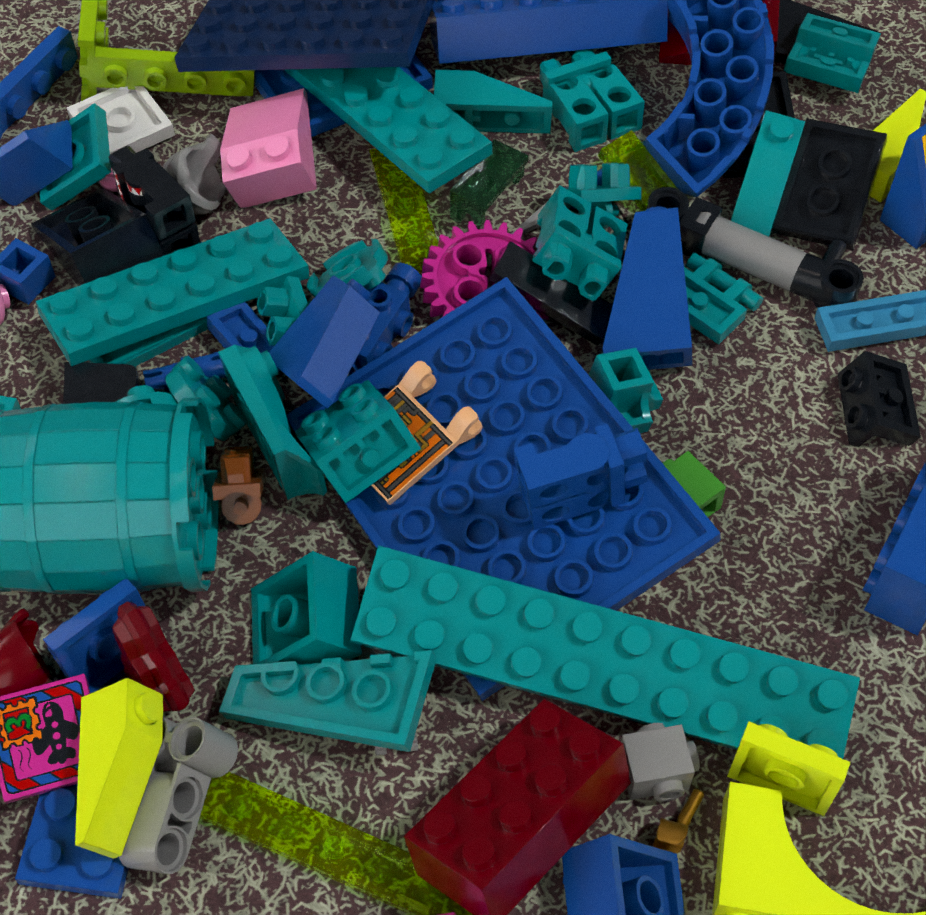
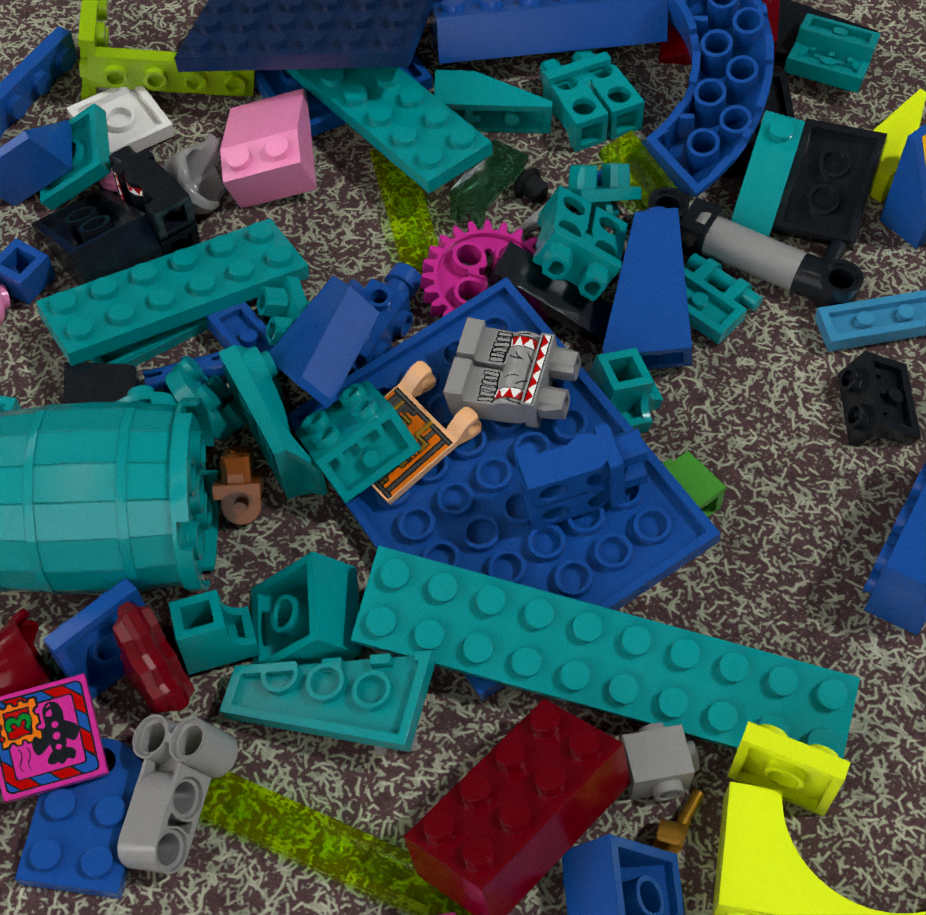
neon yellow slope [75,678,163,859] -> none
teal plate [307,239,388,298] -> none
none -> teal brick [169,589,260,675]
none -> light grey hips [443,317,581,429]
none -> black piece [514,168,548,204]

